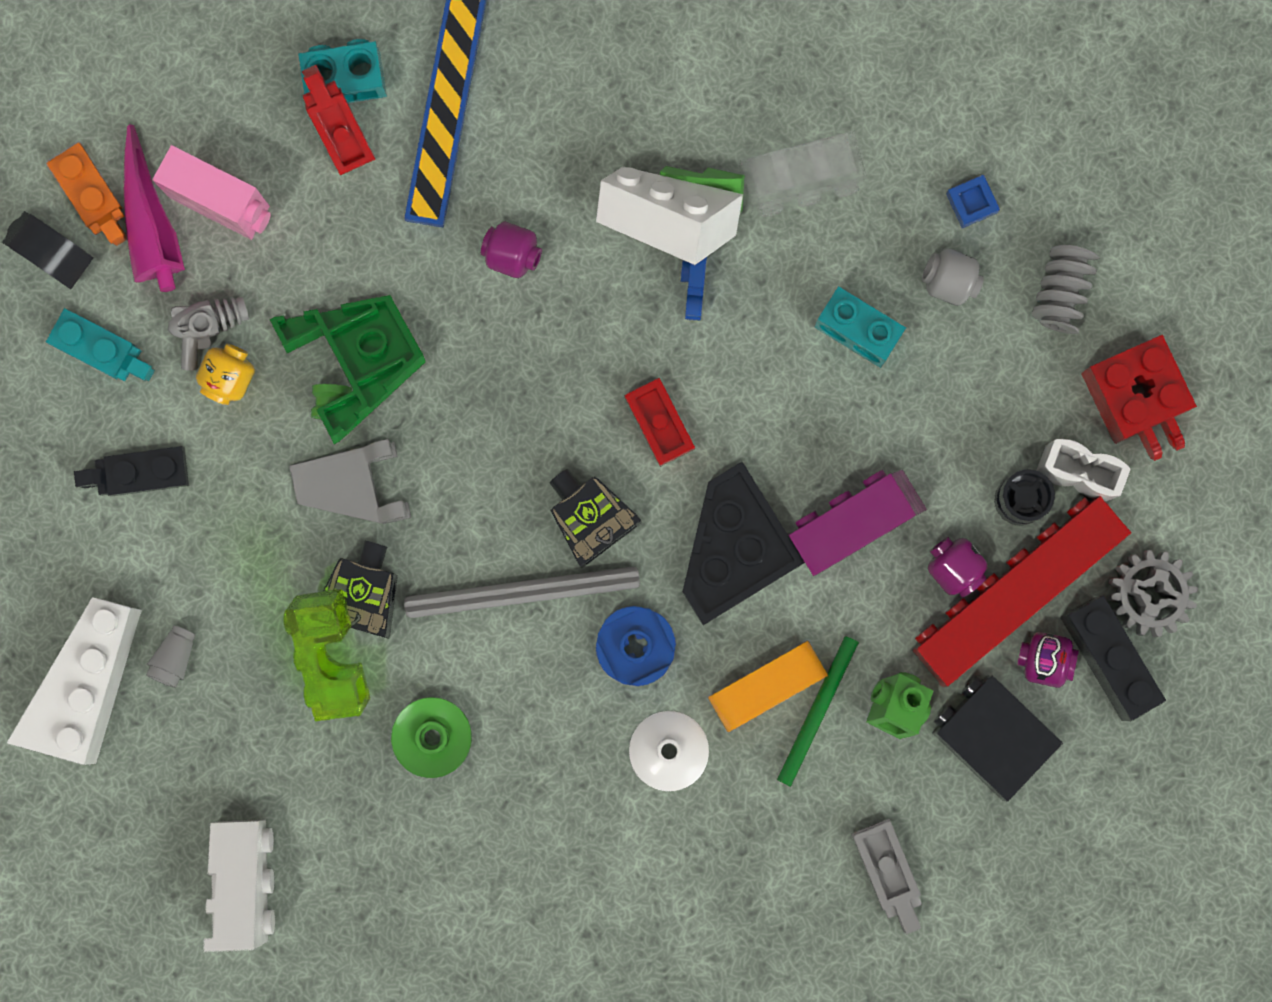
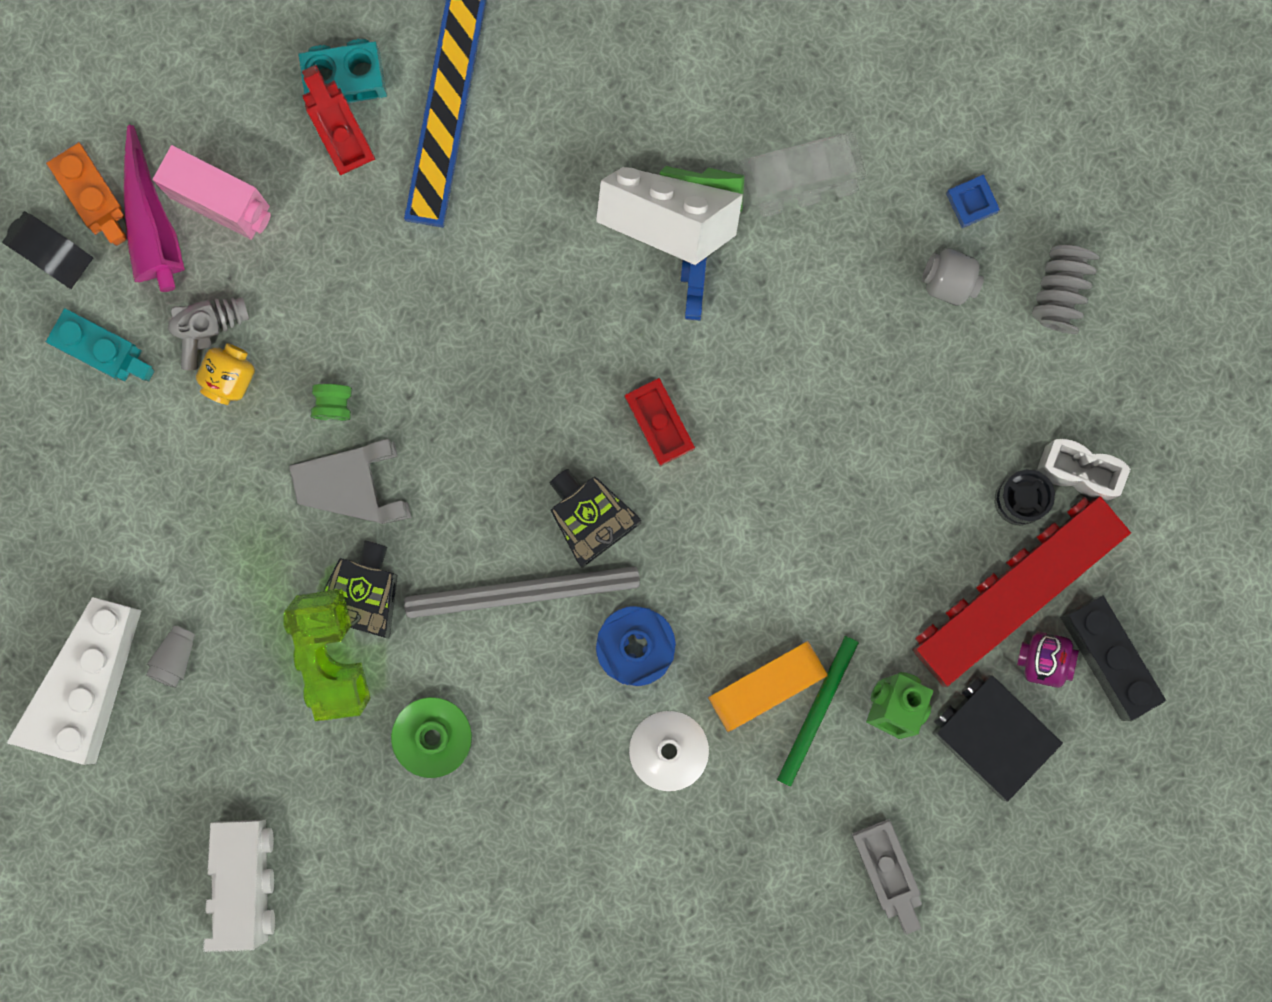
black hinge [74,446,189,497] -> none
green wing [269,295,426,444] -> none
magenta head [481,221,542,279] -> none
black plate [682,462,805,626] -> none
magenta wedge [789,469,927,577] -> none
teal brick [814,286,906,368] -> none
magenta head [928,537,987,598] -> none
red hinge [1081,334,1197,461] -> none
light grey gear [1107,550,1198,637] -> none

